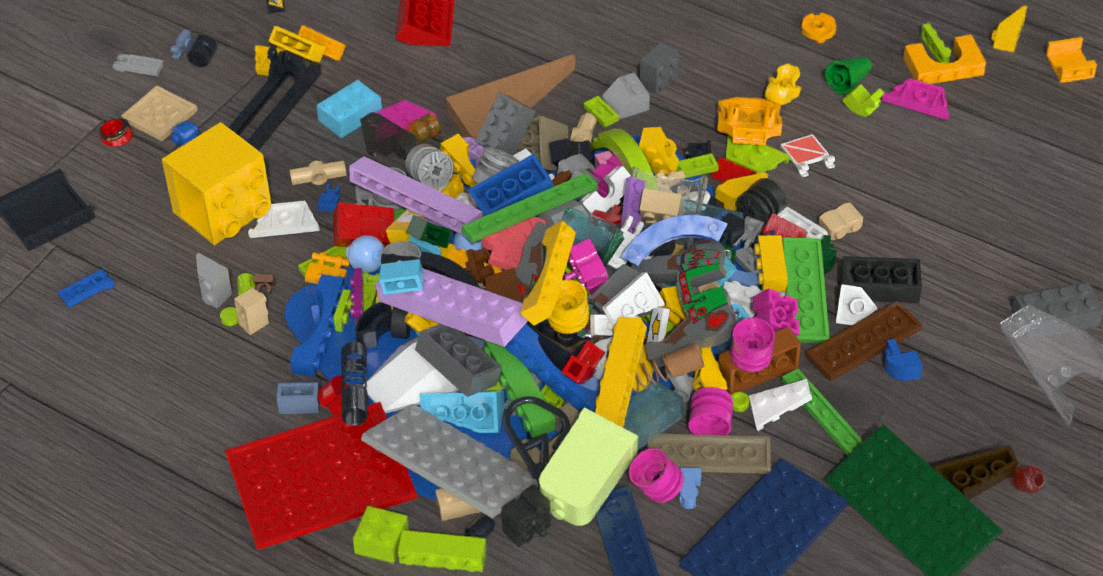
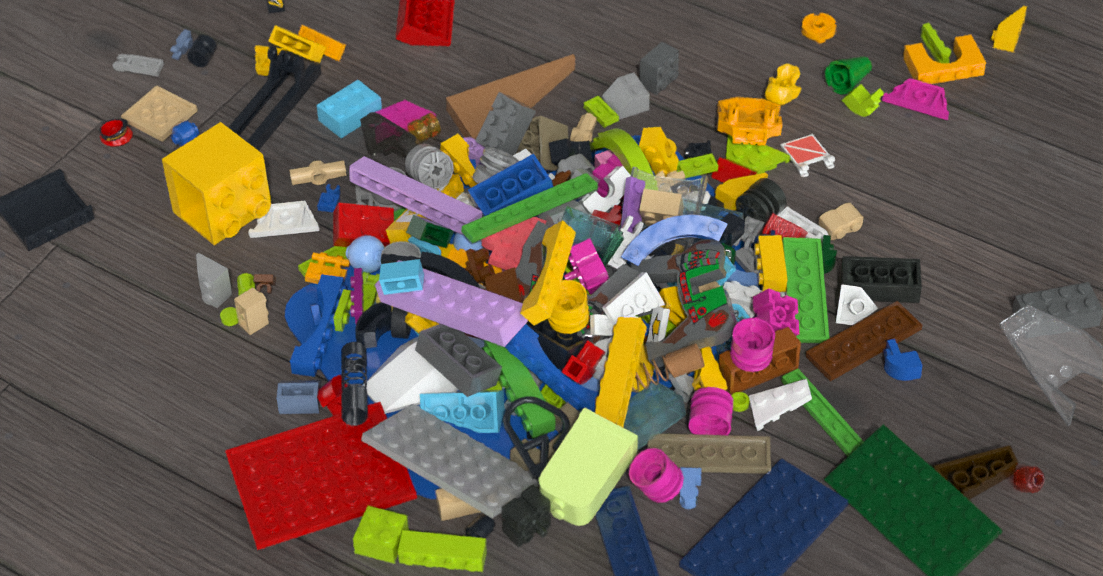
blue plate [58,269,115,308] -> none
light orange panel [1046,37,1097,83] -> none

